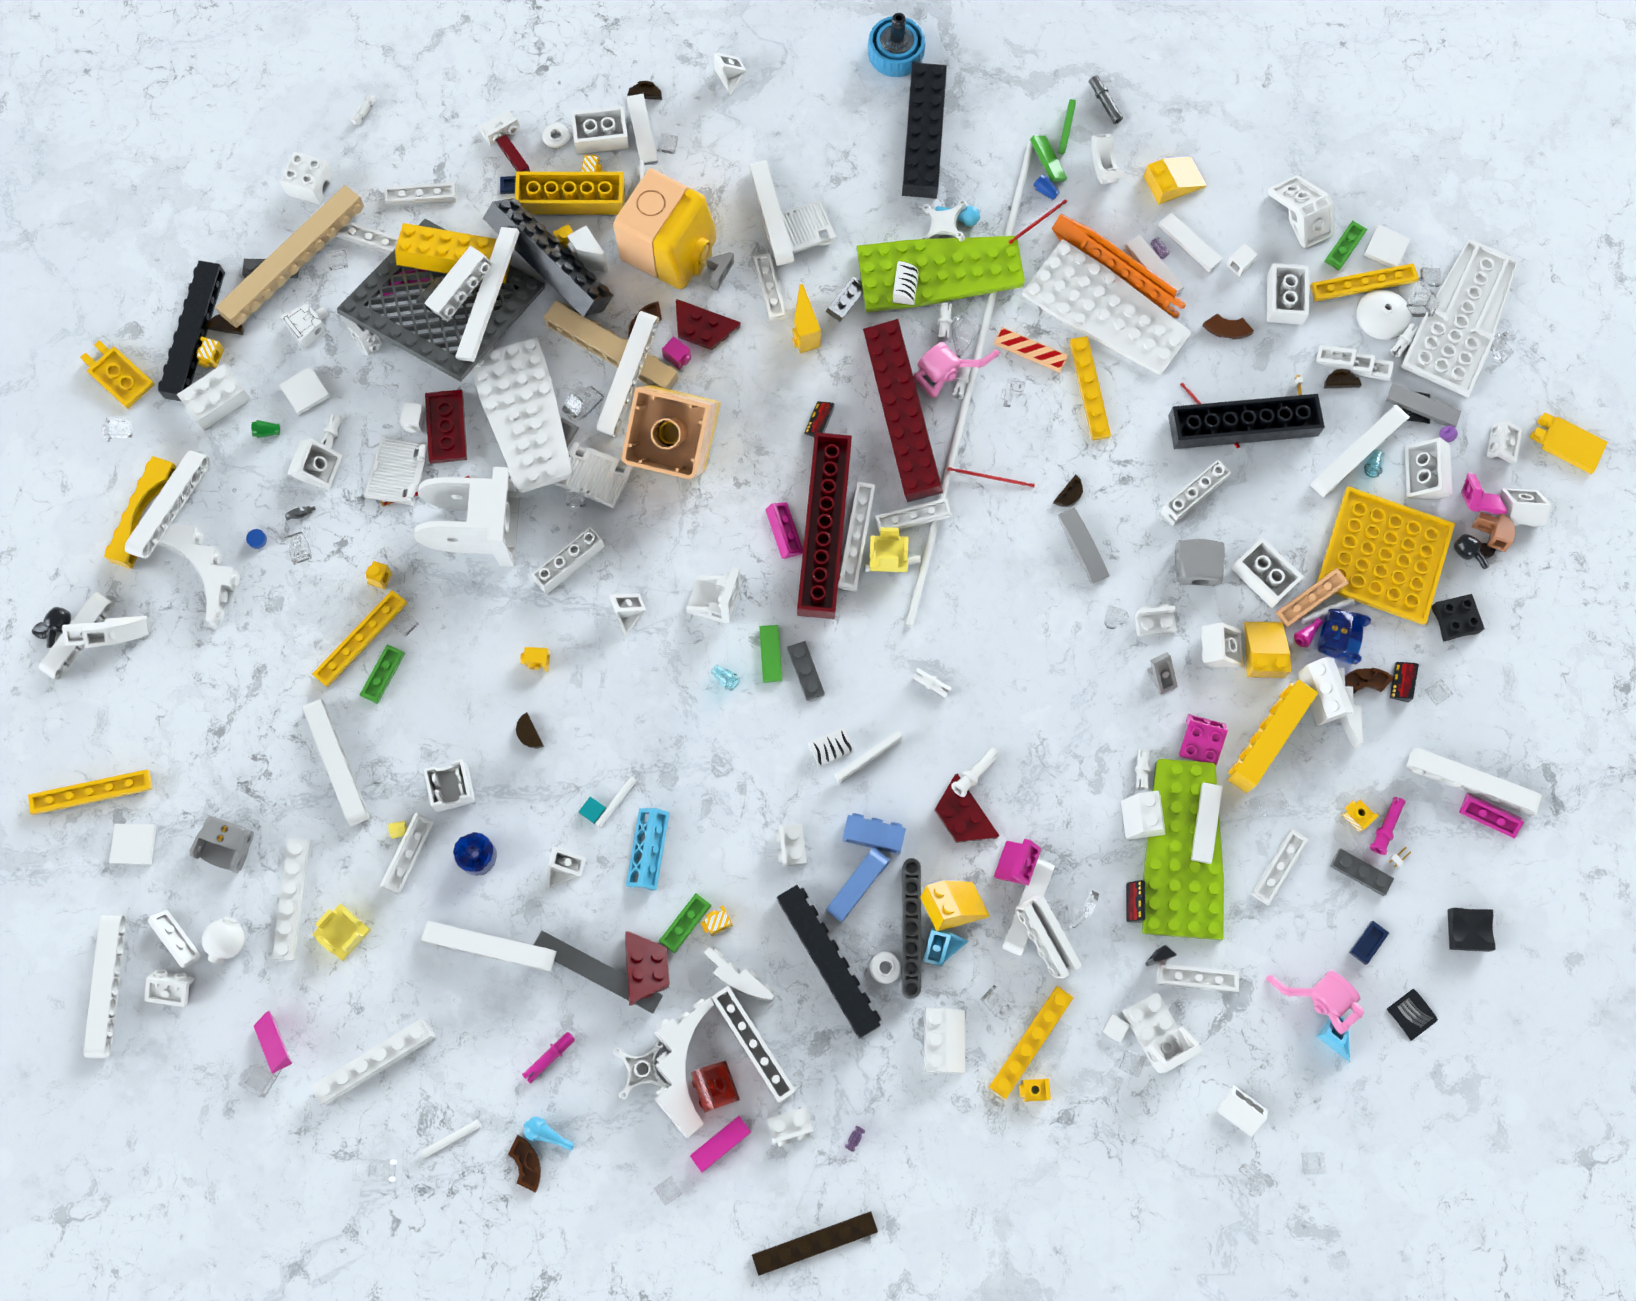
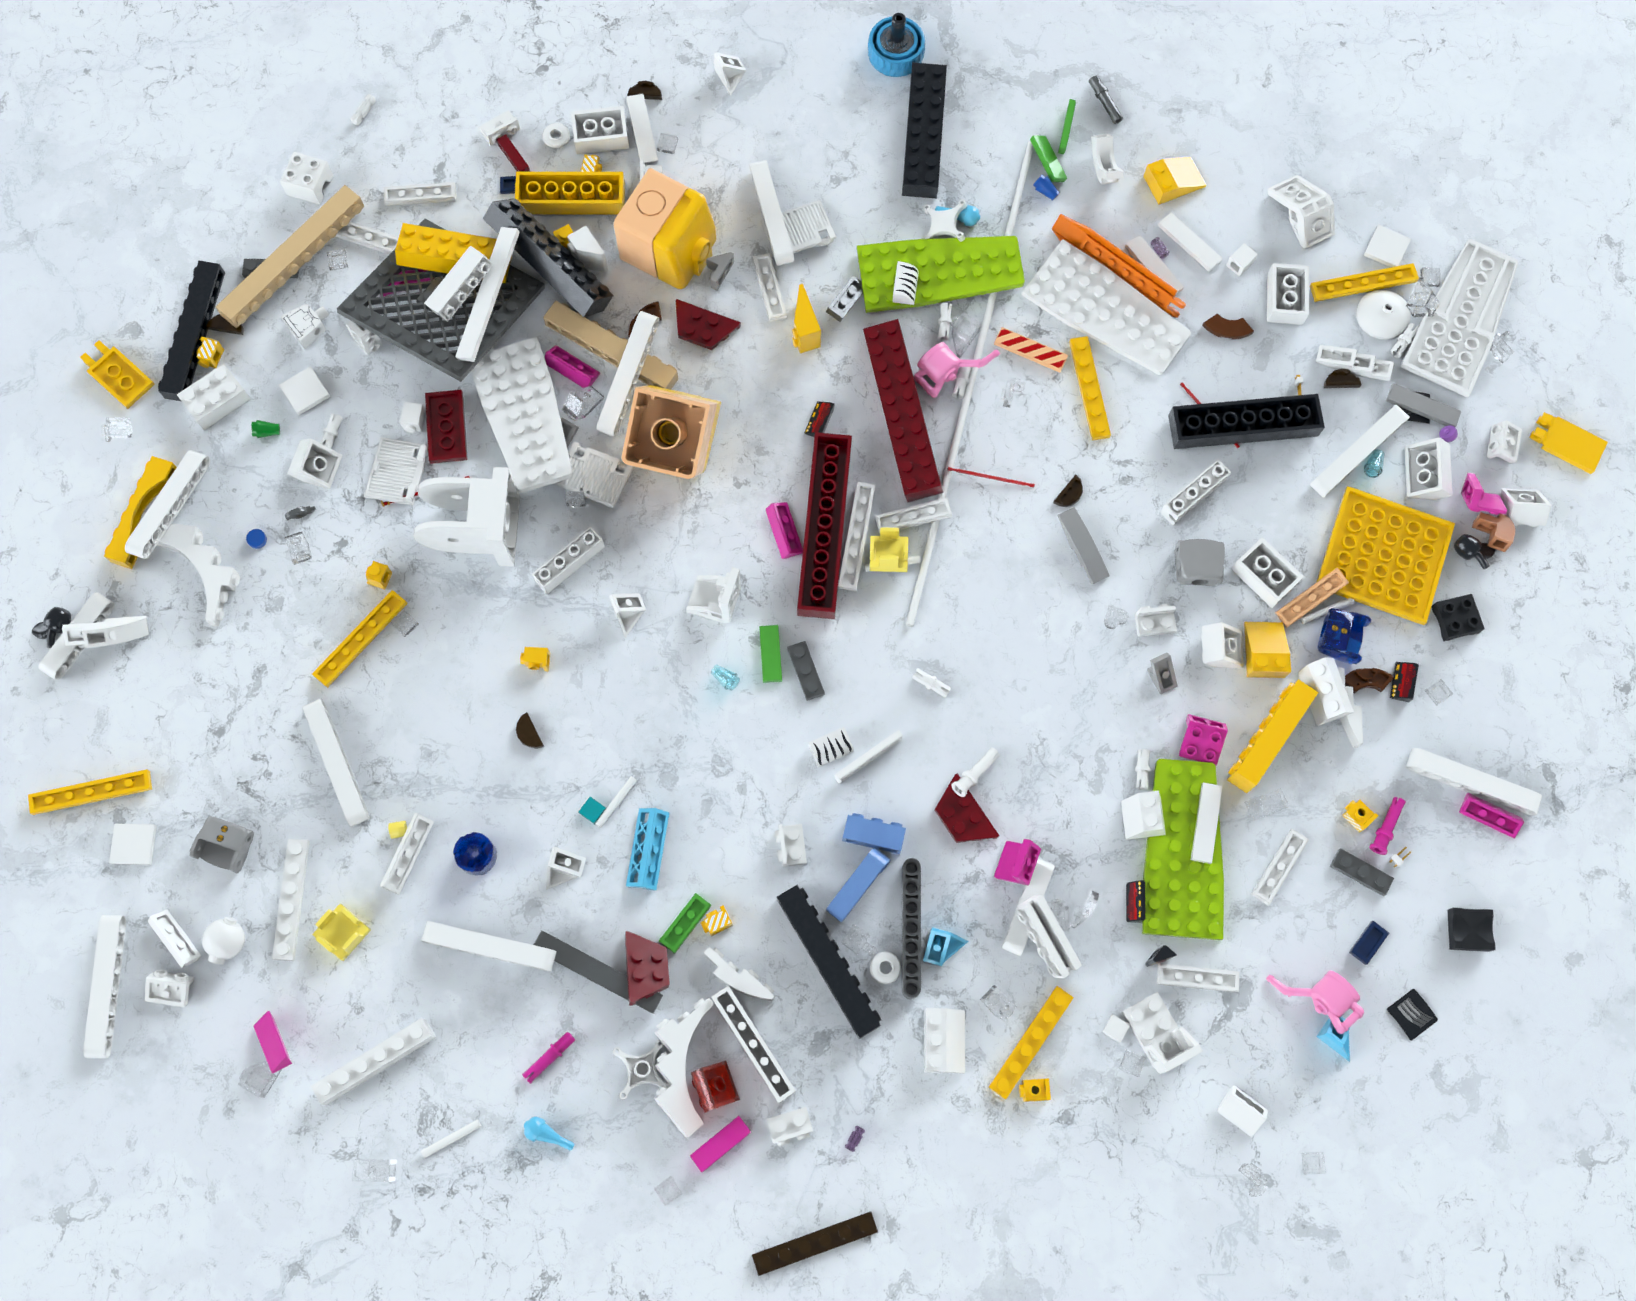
bright green tile [359,644,405,704] -> none
white piece [424,759,476,812] -> none
reddish brown tile [508,1135,541,1193] -> none
dark pink brick [662,336,691,370] -> none
yellow slope [920,881,990,932] -> none
red piece [1008,199,1067,244] -> none
dark pink cone [1294,618,1323,648] -> none
bright green tile [1324,220,1368,271] -> none
none -> dark pink slope [544,345,600,390]

